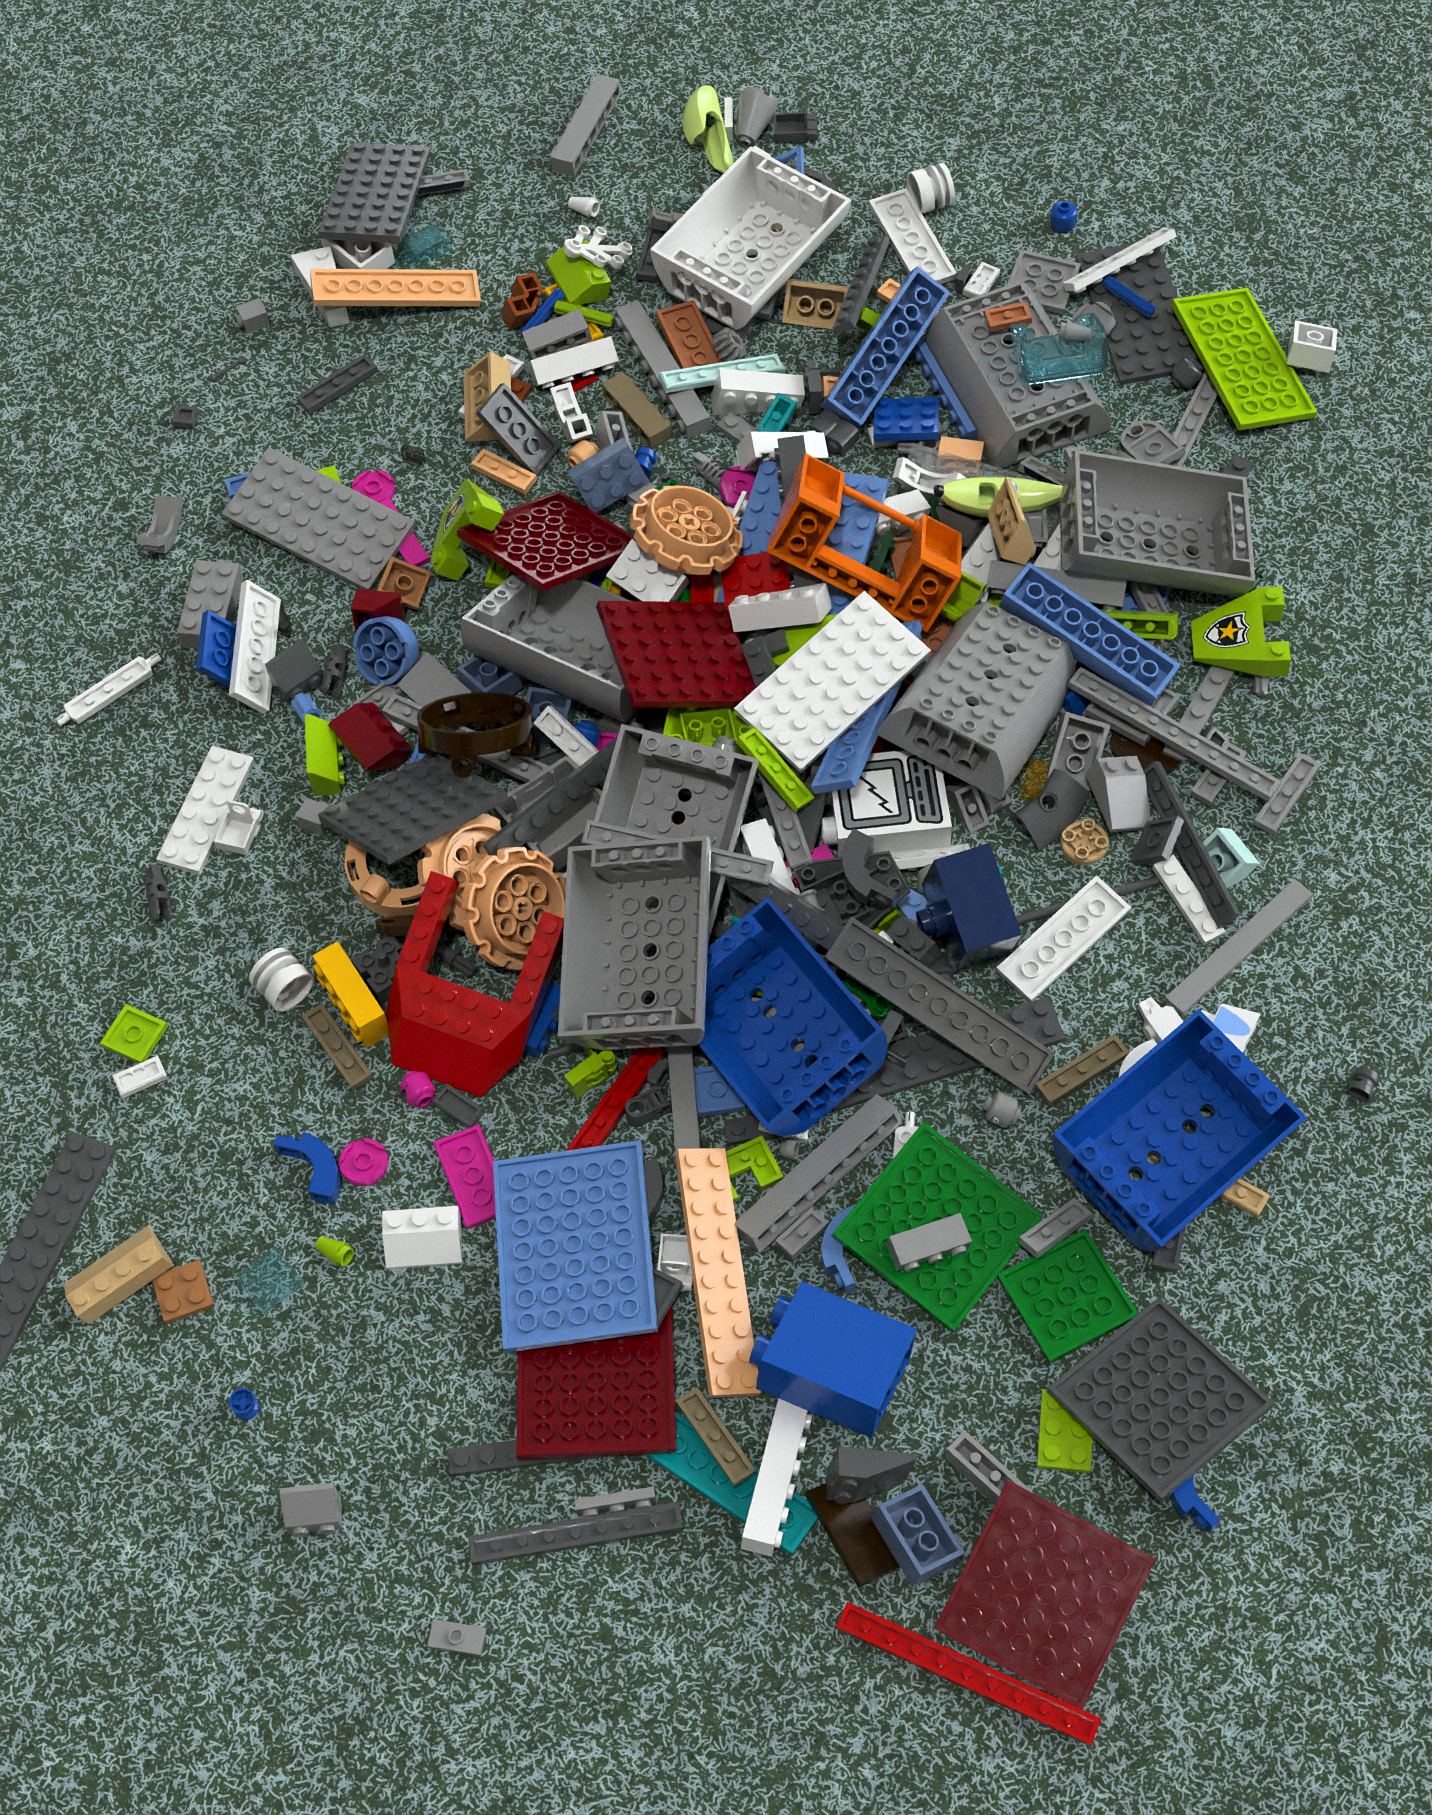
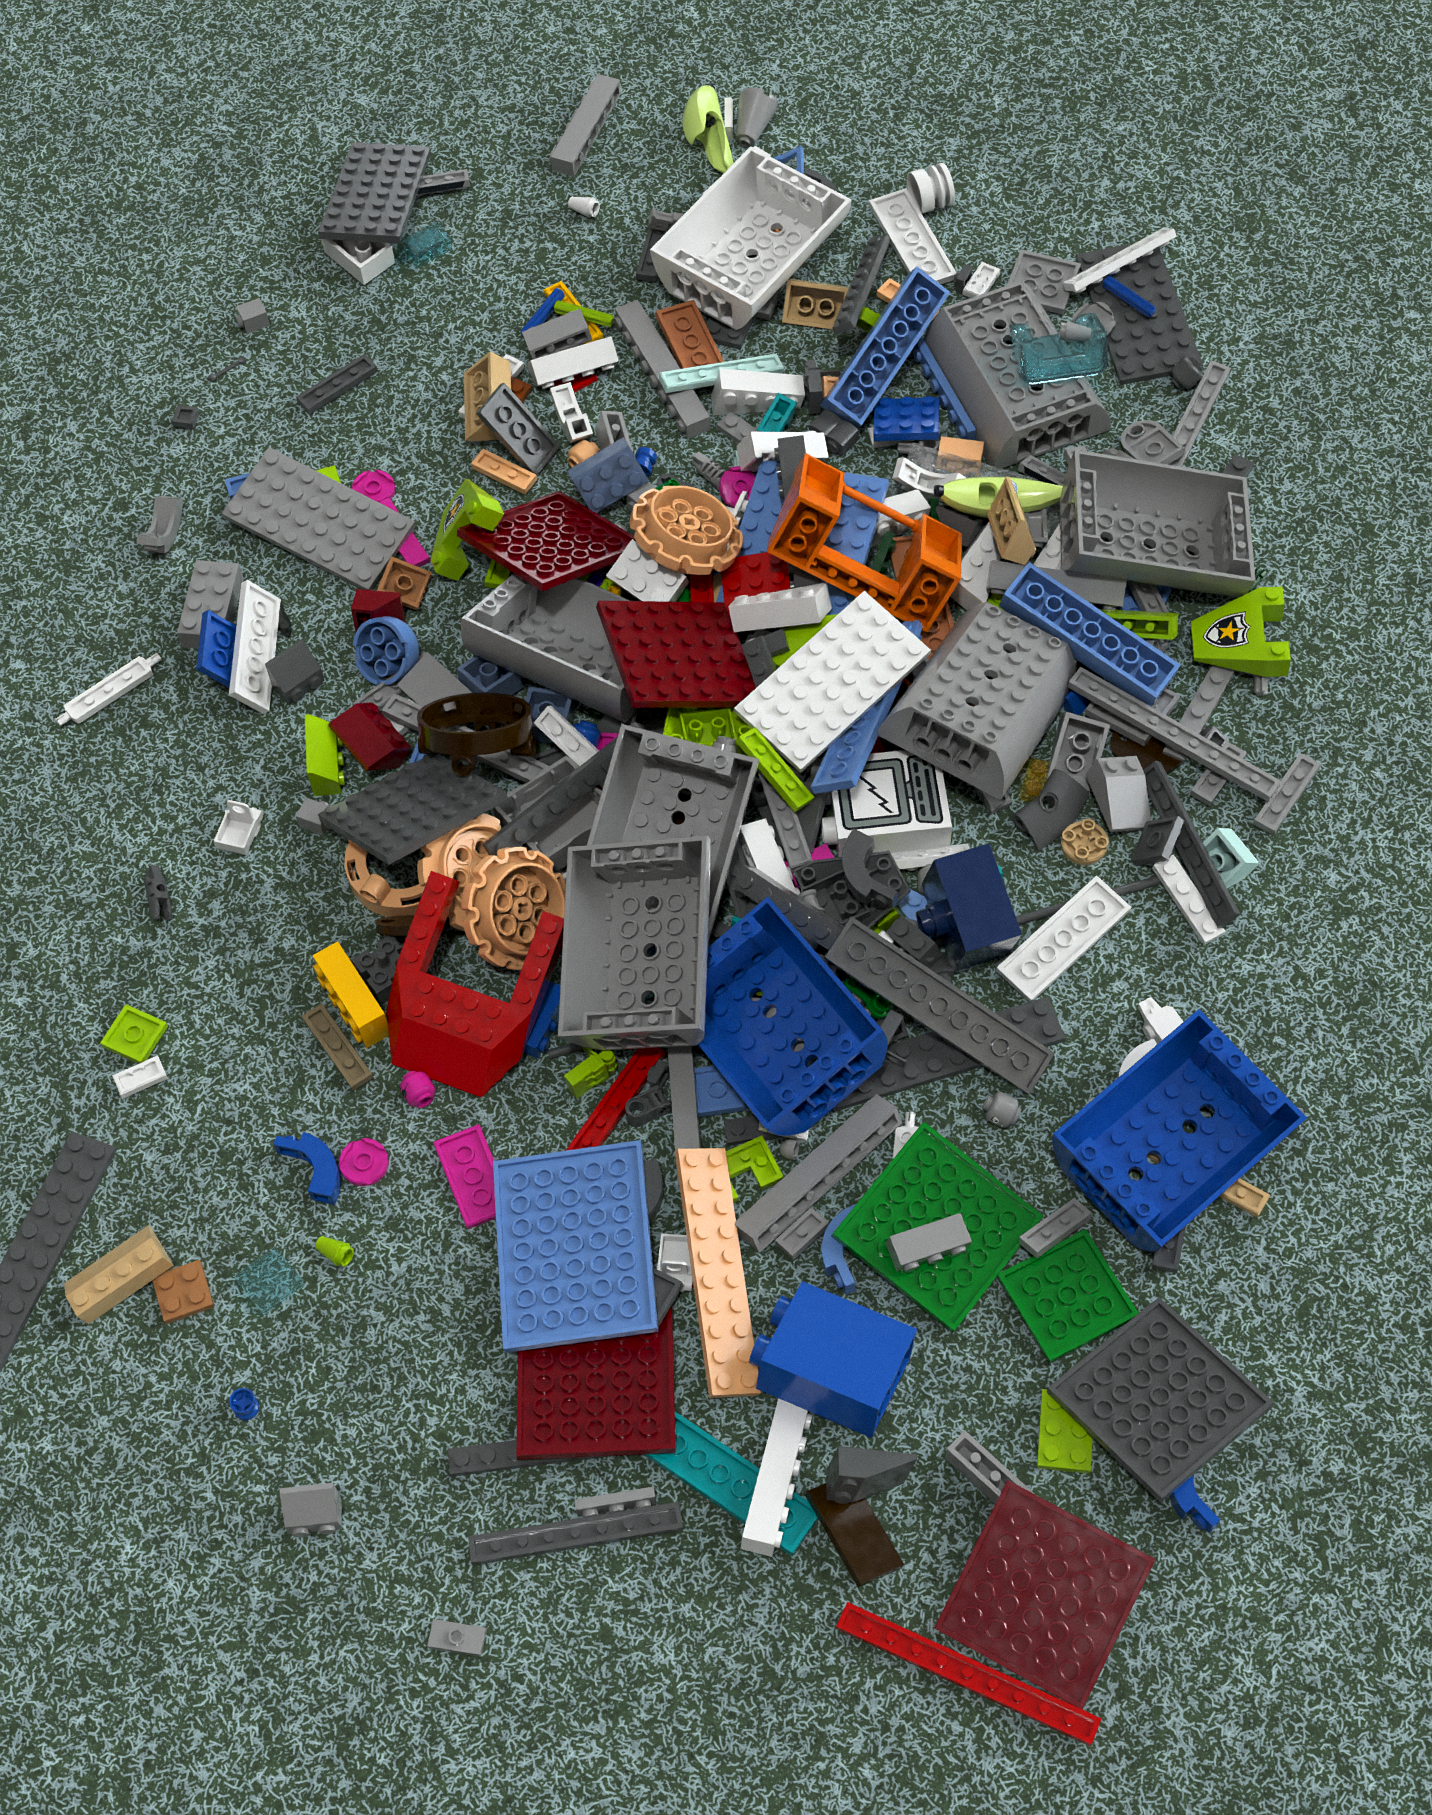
white plate [156,746,255,875] -> none
white wheel [249,947,314,1012] -> none
white wedge [290,246,350,327] -> none
medium blue piece [291,692,324,726] -> none
light nougat plate [310,269,481,306] -> none
dark grey hinge [320,643,346,699] -> none
white slope [382,1206,462,1269] -> none
clear smoke tile [400,444,426,467] -> none
dark grey tile [431,1084,486,1129] -> none
dark grey axle [434,941,477,977] -> none
dark orange brick [501,272,543,330] -> none
lime slope [546,239,611,305] -> none
white plant [563,225,632,269] -> none
light grey tile [581,819,774,886] -> none
dark tan brick [602,372,673,450] -> none
dark tan plate [675,1387,756,1488] -> none
light grey gear [712,327,746,362] -> none
dark grey piece [774,101,819,144] -> none
sand blue brick [871,1484,965,1588] -> none
lime piece [939,570,987,624] -> none
light grey slope [945,779,990,834] -> none
nougat plate [984,302,1032,332] -> none
dark tan plate [1035,1034,1130,1106] -> none
blue head [1050,201,1077,232] -> none
light grey tile [1165,879,1313,1016] -> none
lime plate [1171,288,1317,431] -> none
torso [1202,1004,1260,1053] -> none
white brick [1287,320,1337,373] -> none
dark grey wheel [1347,1067,1380,1102] -> none

